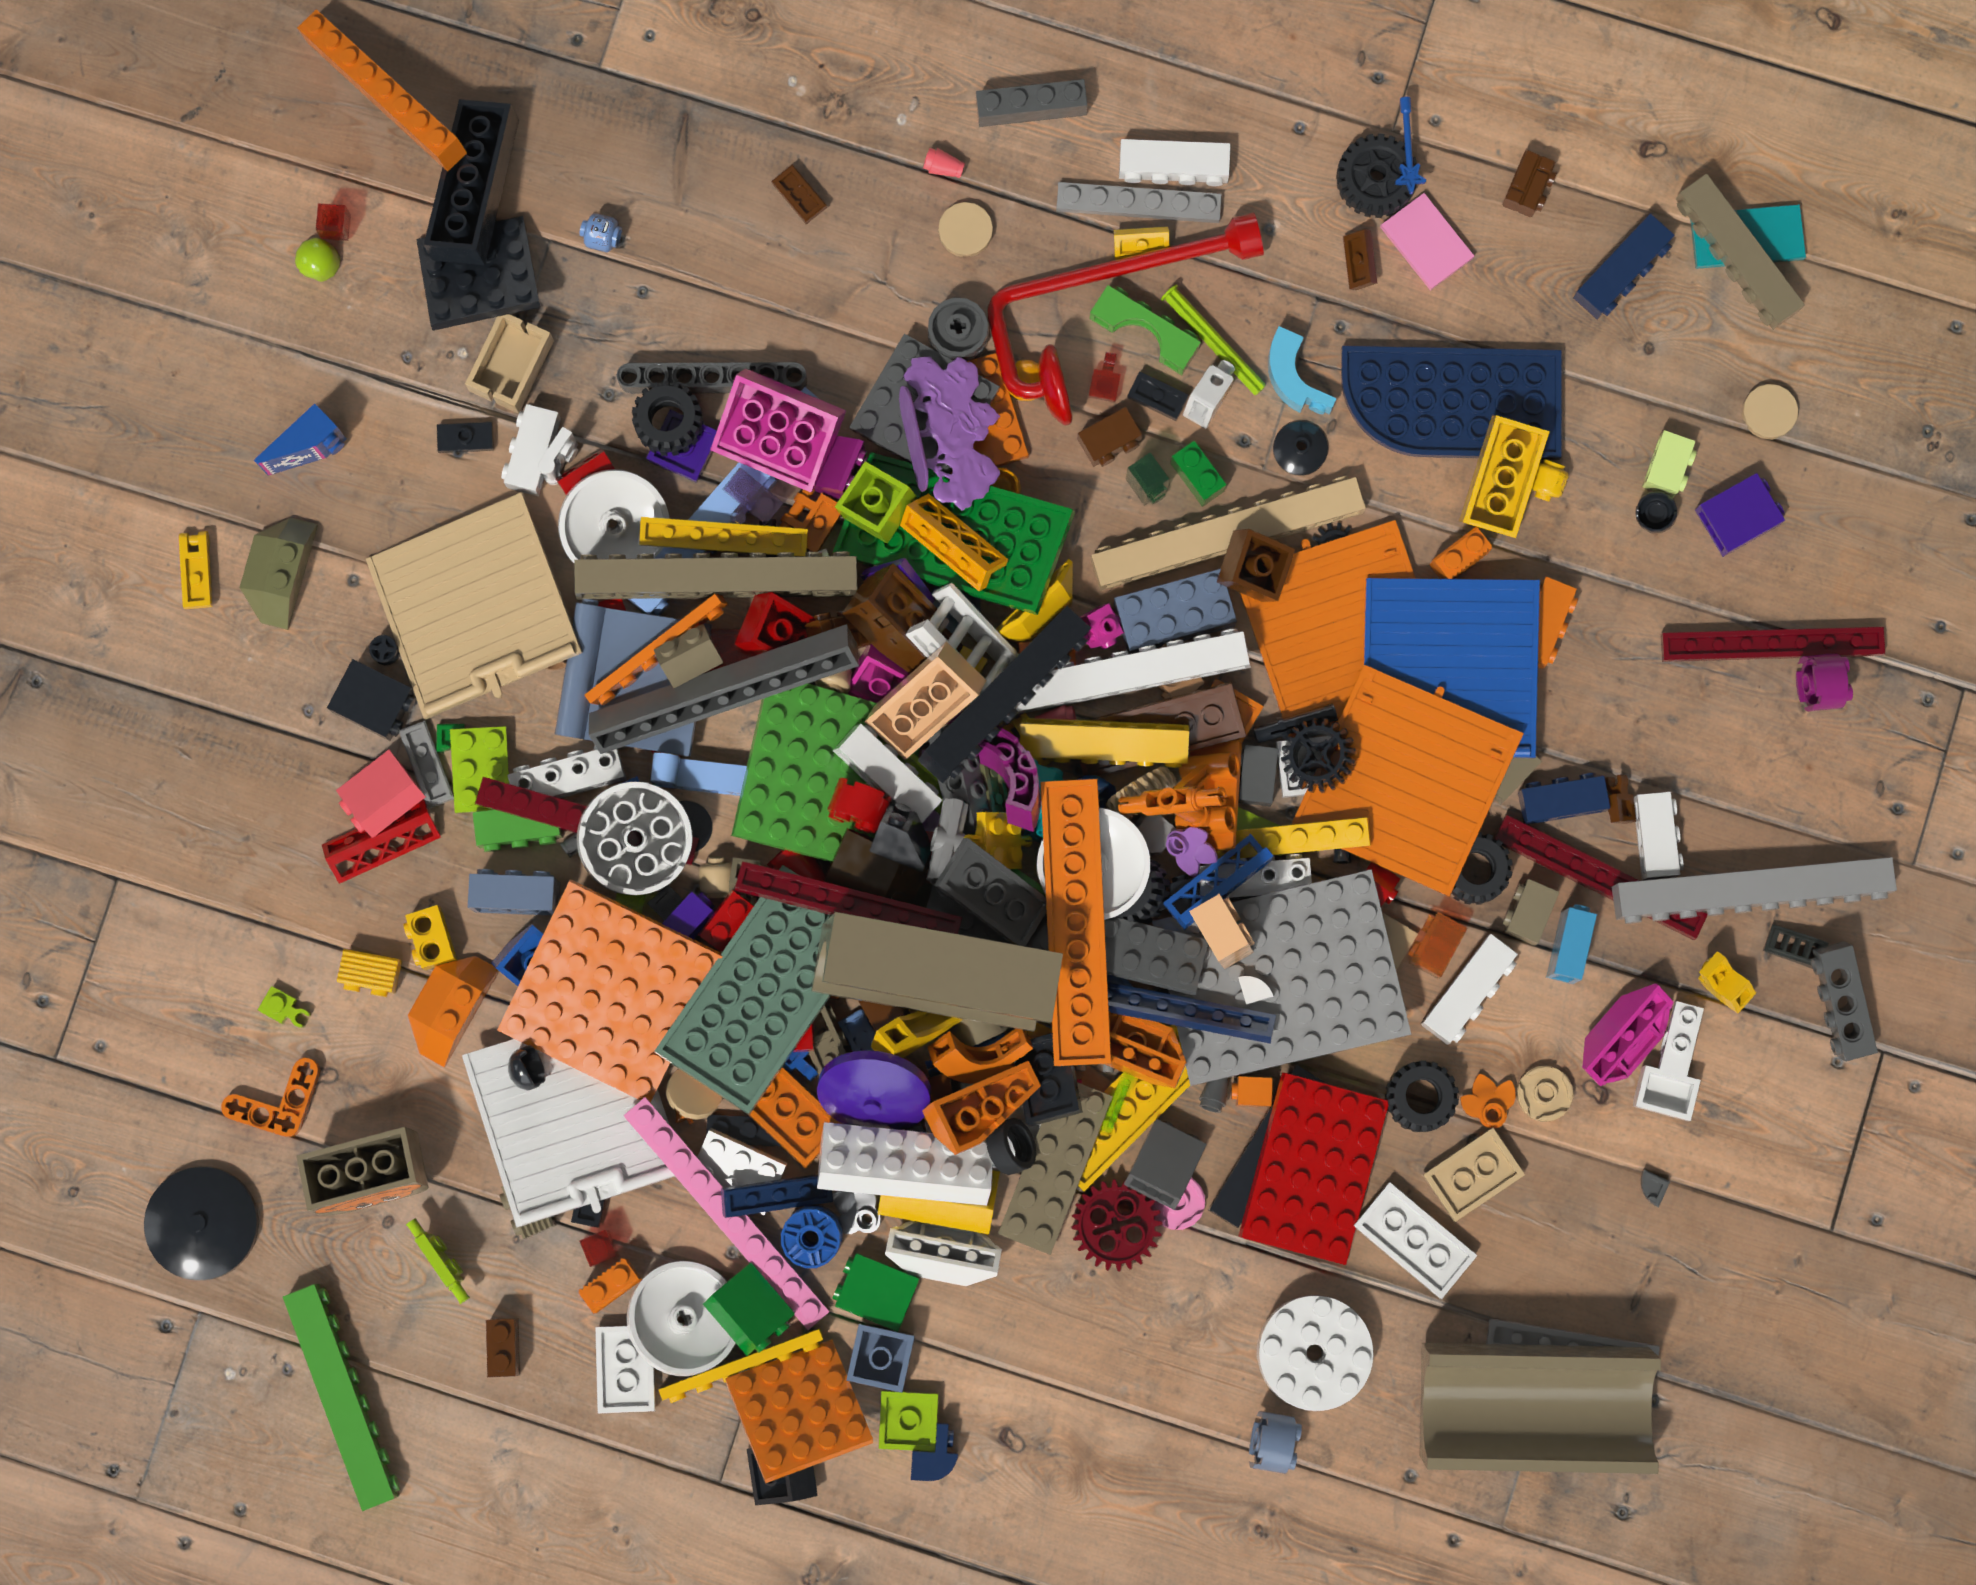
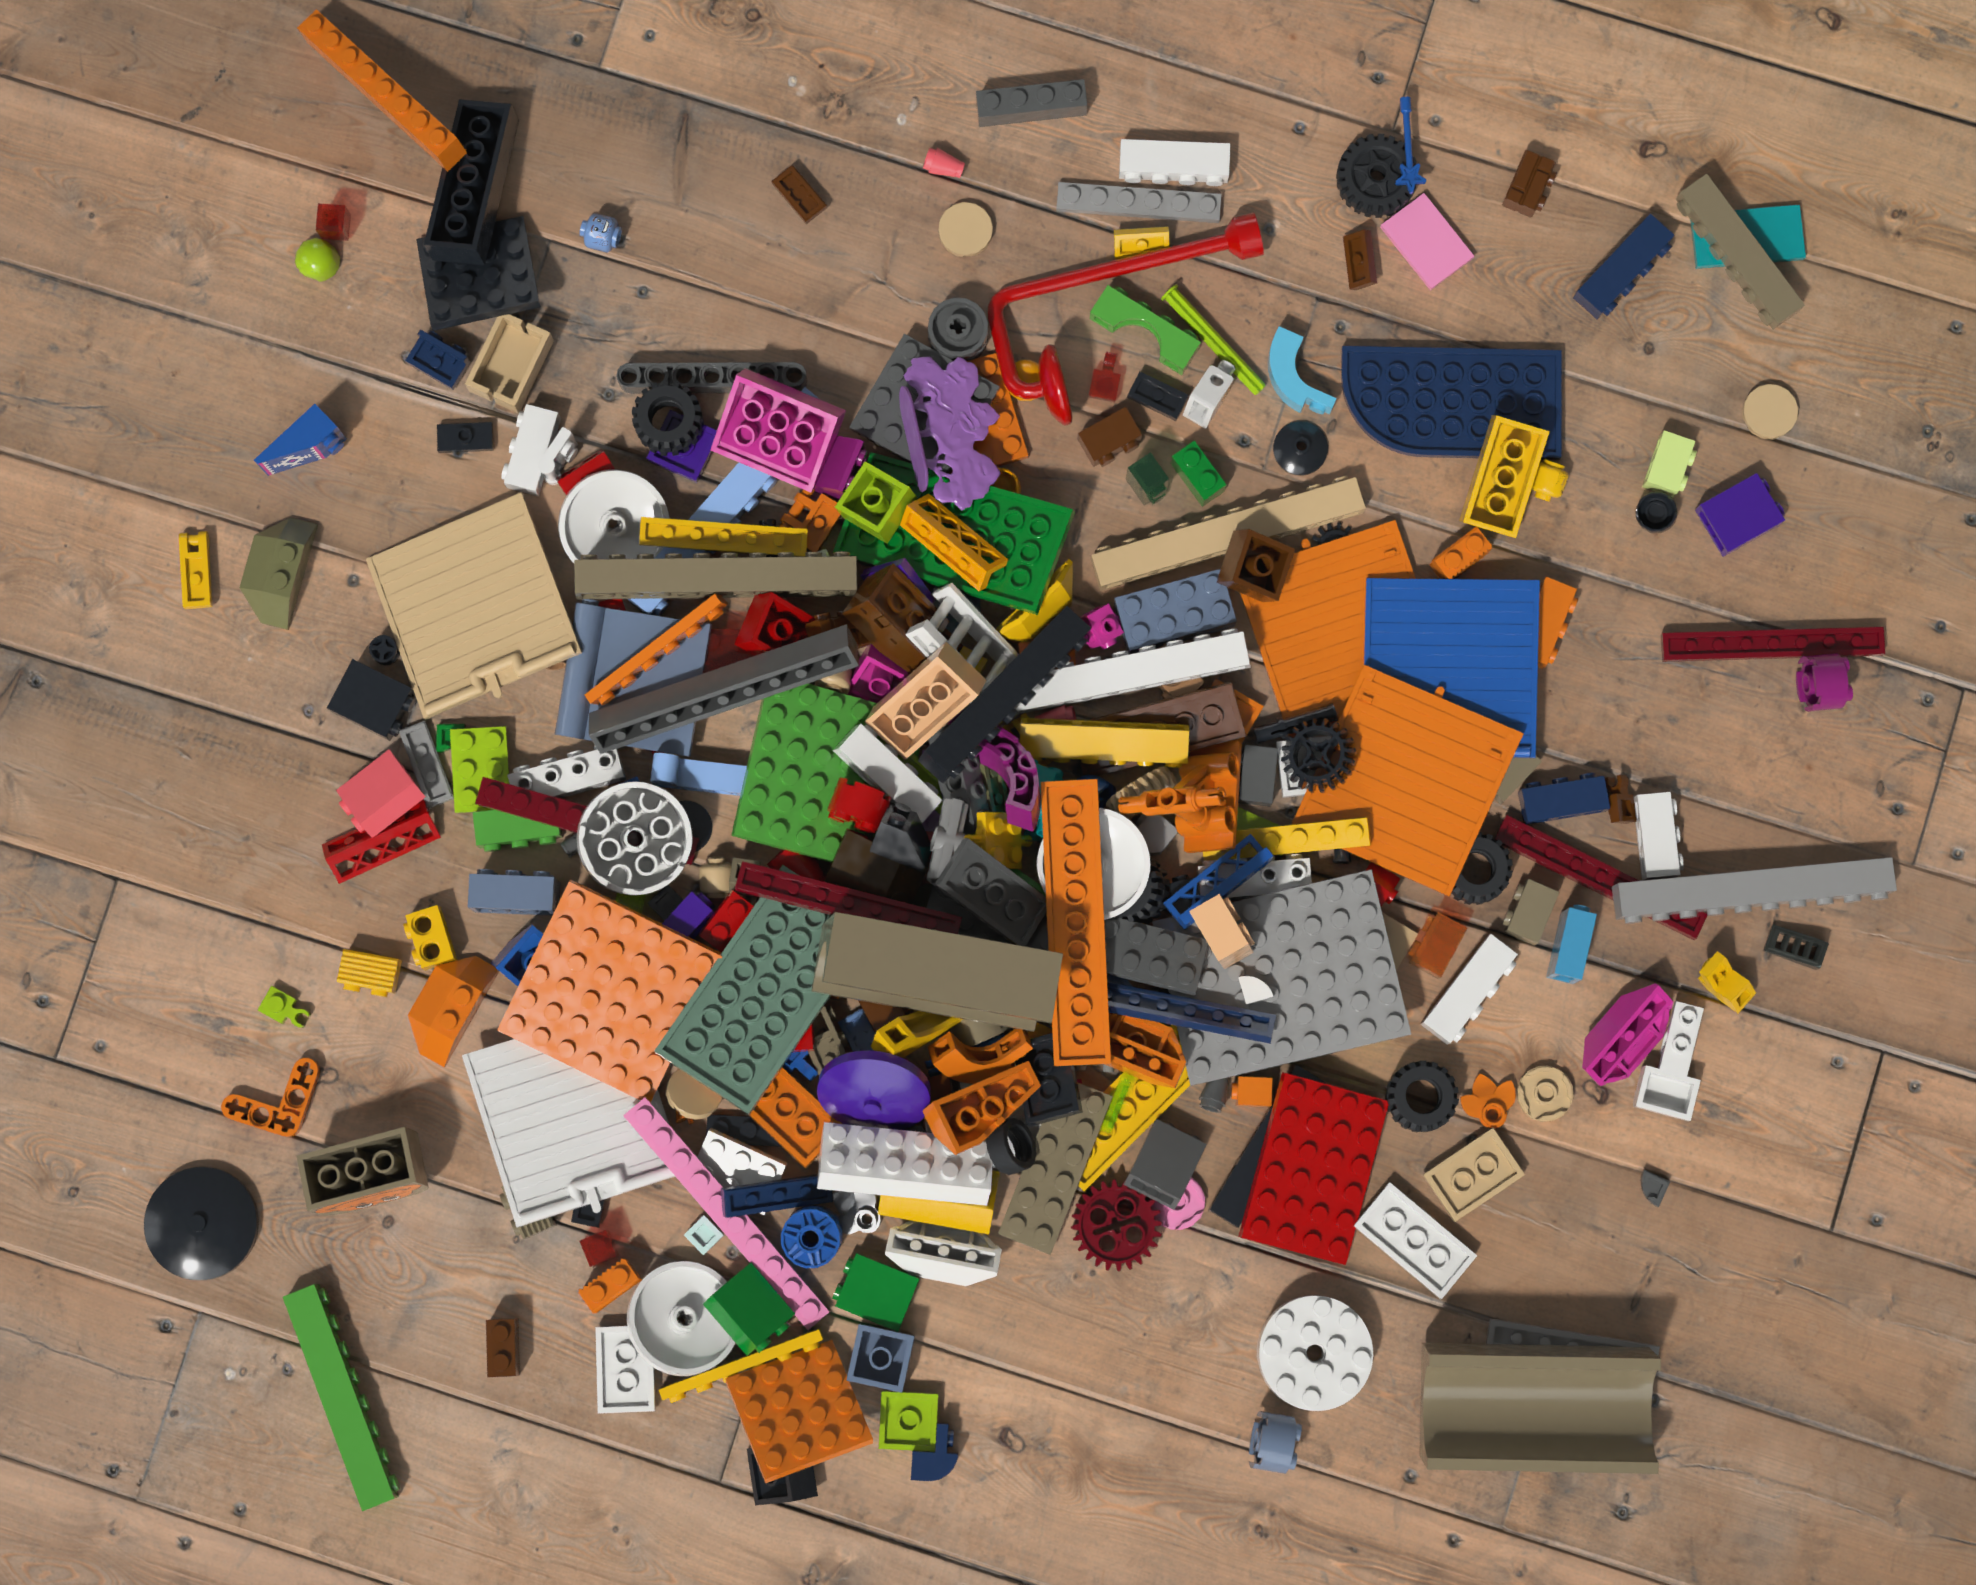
lime plate [406,1218,470,1304] -> none
black hair [508,1045,546,1091] -> none
dark tan brick [654,624,723,688] -> none
clear purple plate [722,468,783,524] -> none
medium lavender plate [1166,827,1218,878] -> none
dark grey brick [1811,941,1878,1062] -> none
none -> dark blue bracket [405,329,470,390]
none -> light aqua plate [684,1215,724,1255]

